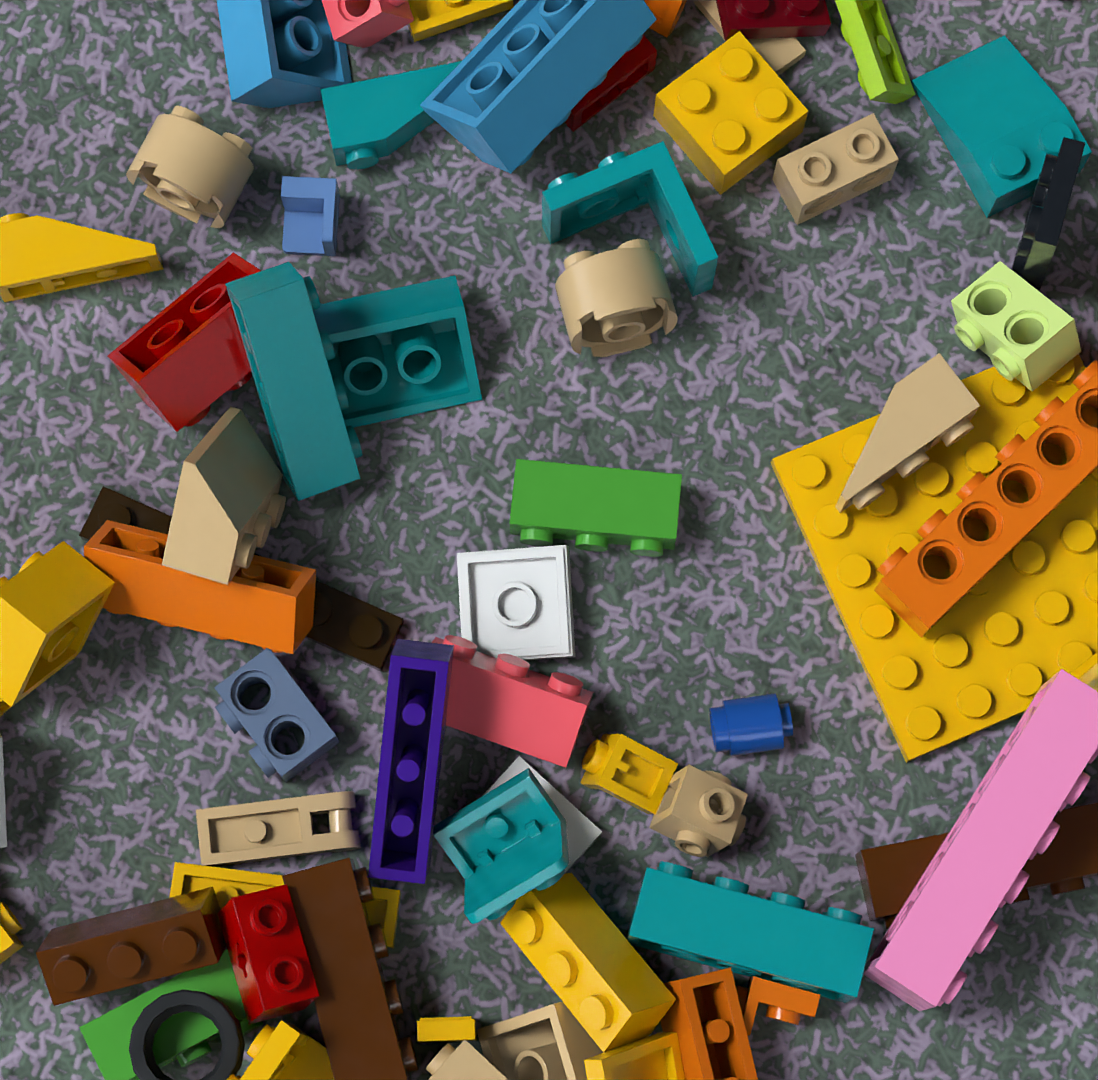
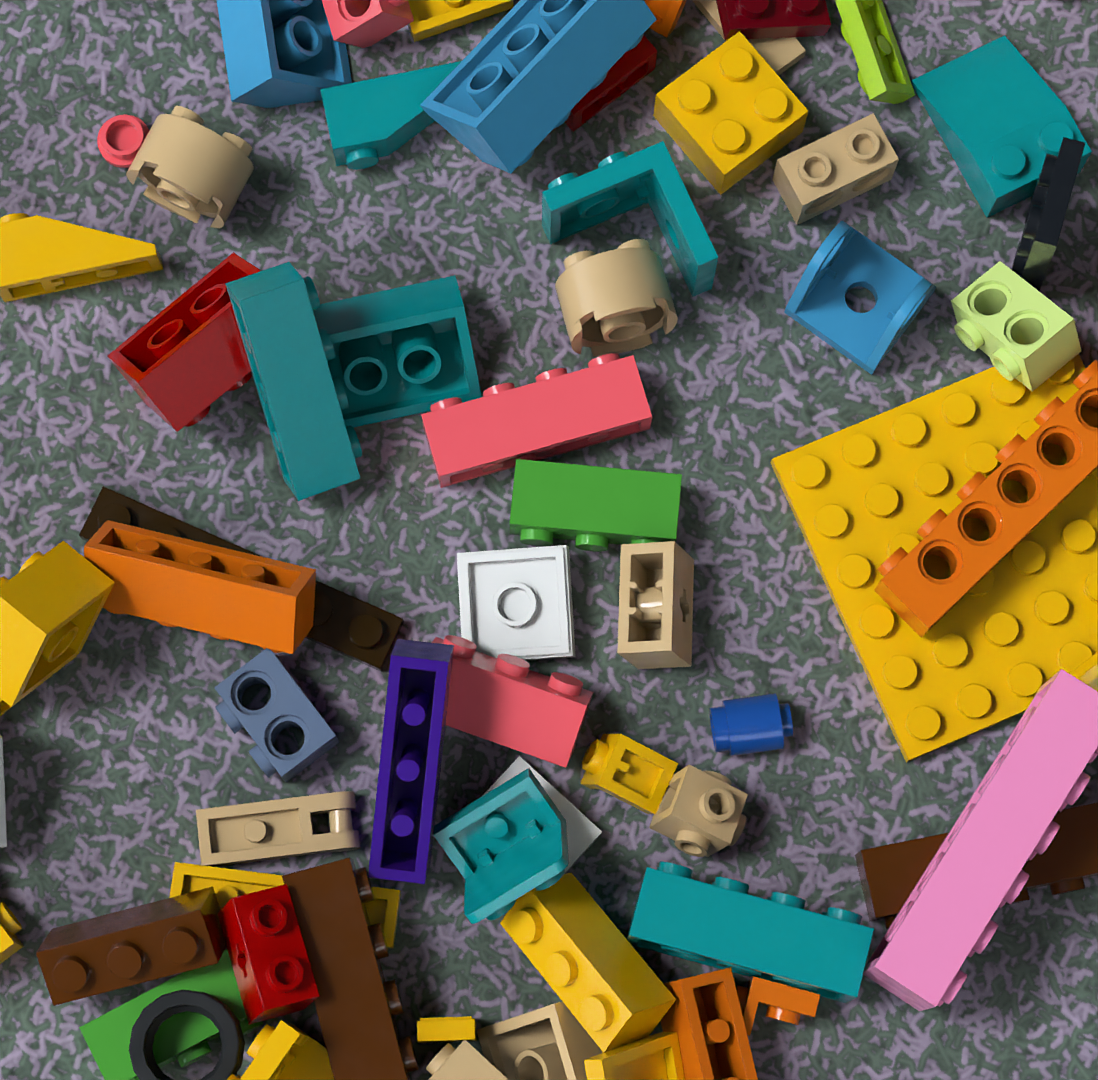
tan slope [162,406,286,585] -> none
medium blue panel [281,176,340,256] -> none
tan slope [835,353,980,513] -> none
none -> coral plate [97,114,149,168]
none -> coral brick [421,353,652,488]
none -> tan brick [617,541,694,669]
none -> dark azure hose [784,220,936,375]

